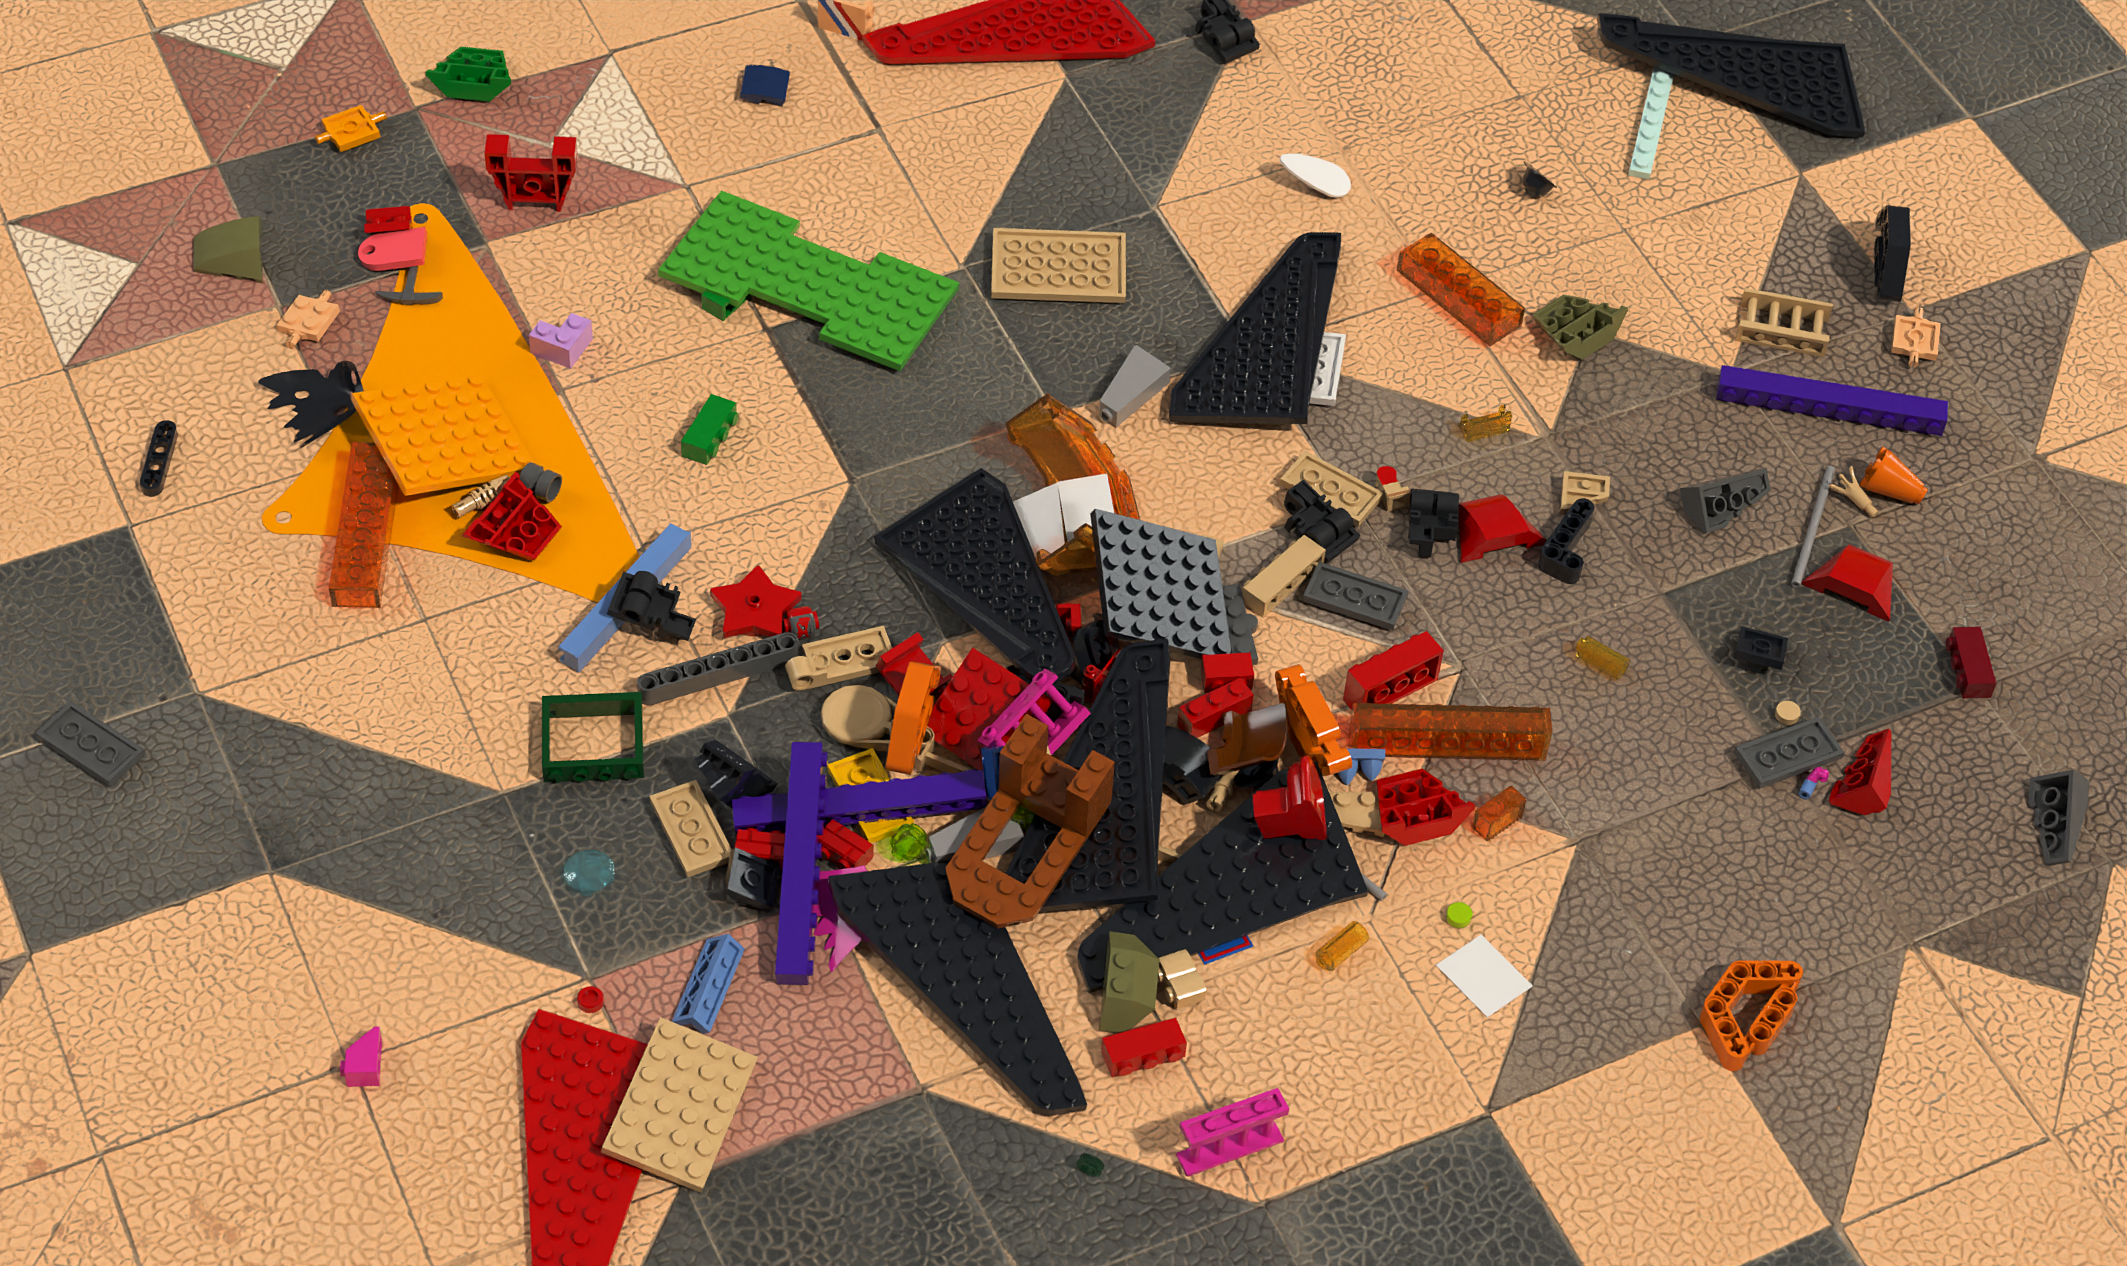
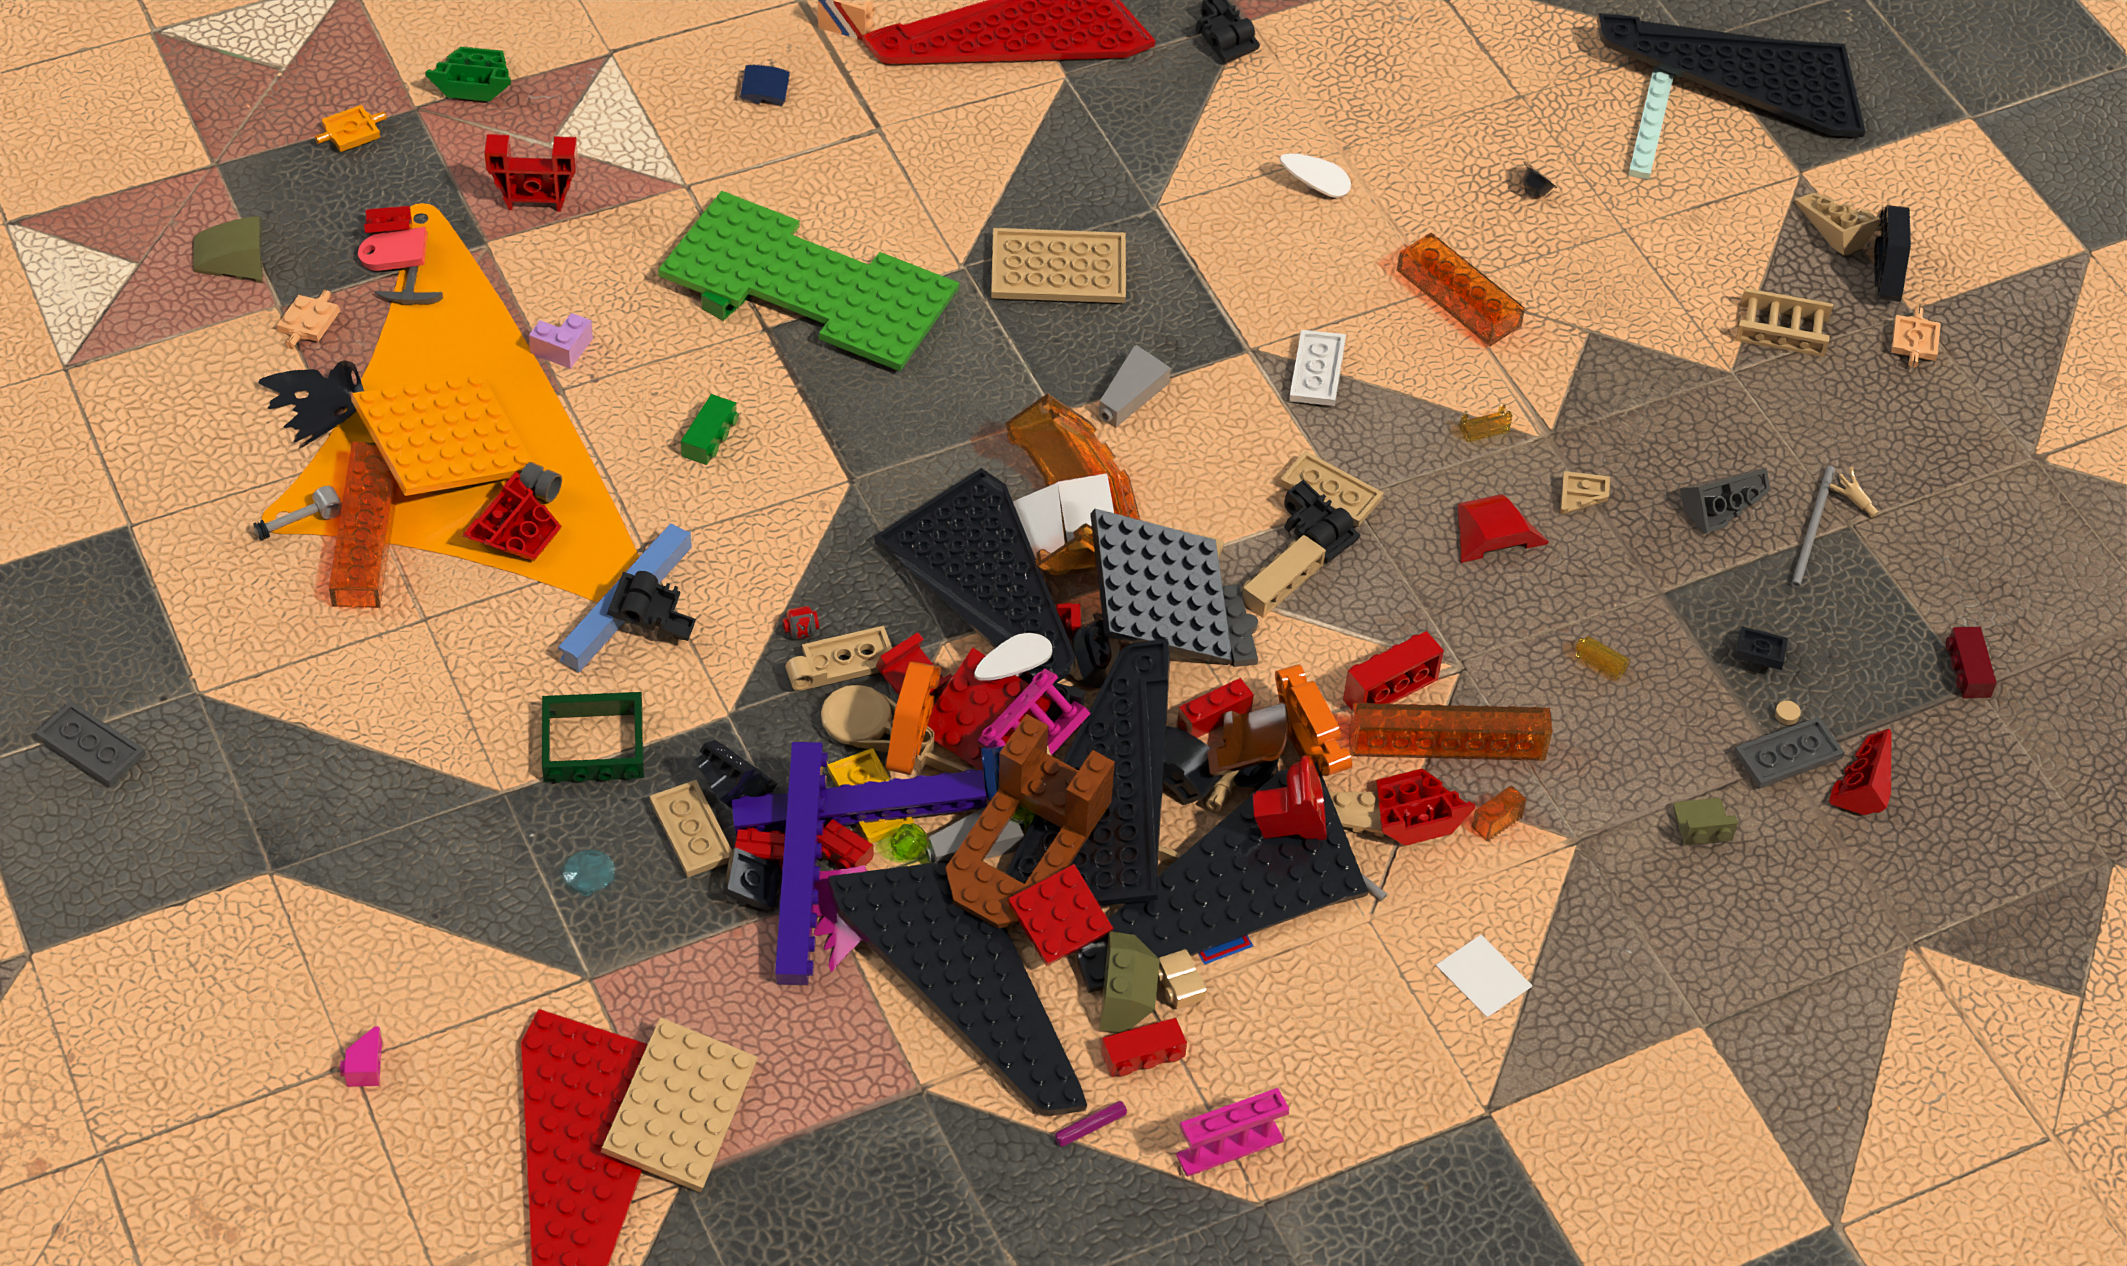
black beam [140,420,178,497] -> none
tan hinge [451,475,510,518] -> none
red tile [577,986,604,1013] -> none
dark grey beam [637,632,799,705] -> none
medium blue fence [671,934,745,1034] -> none
red plate [710,565,802,638] -> none
clear green tile [1076,1153,1105,1177] -> none
red hinge [1082,649,1121,706] -> none
black wing [1169,232,1341,424] -> none
red brick [1201,652,1254,693] -> none
dark grey plate [1303,562,1409,631] -> none
clear yellow brick [1316,921,1369,971] -> none
medium blue tile [1338,748,1385,785] -> none
tan leg [1375,466,1411,512] -> none
black plate [1408,488,1459,558] -> none
lime tile [1446,902,1473,928] -> none
olive wedge [1532,294,1628,360] -> none
black beam [1538,498,1595,584] -> none
orange piece [1699,960,1803,1071] -> none
dark purple brick [1716,365,1948,436] -> none
arm [1799,767,1829,800] -> none
red wedge [1801,544,1893,622] -> none
orange cone [1859,446,1928,504] -> none
dark grey wedge [2029,770,2089,866] -> none
none -> light grey piece [253,486,344,541]
none -> white shield [975,633,1052,680]
none -> red plate [1007,864,1114,967]
none -> magenta axle [1055,1101,1127,1147]
none -> olive bracket [1673,798,1738,845]
none -> tan wedge [1795,193,1881,255]

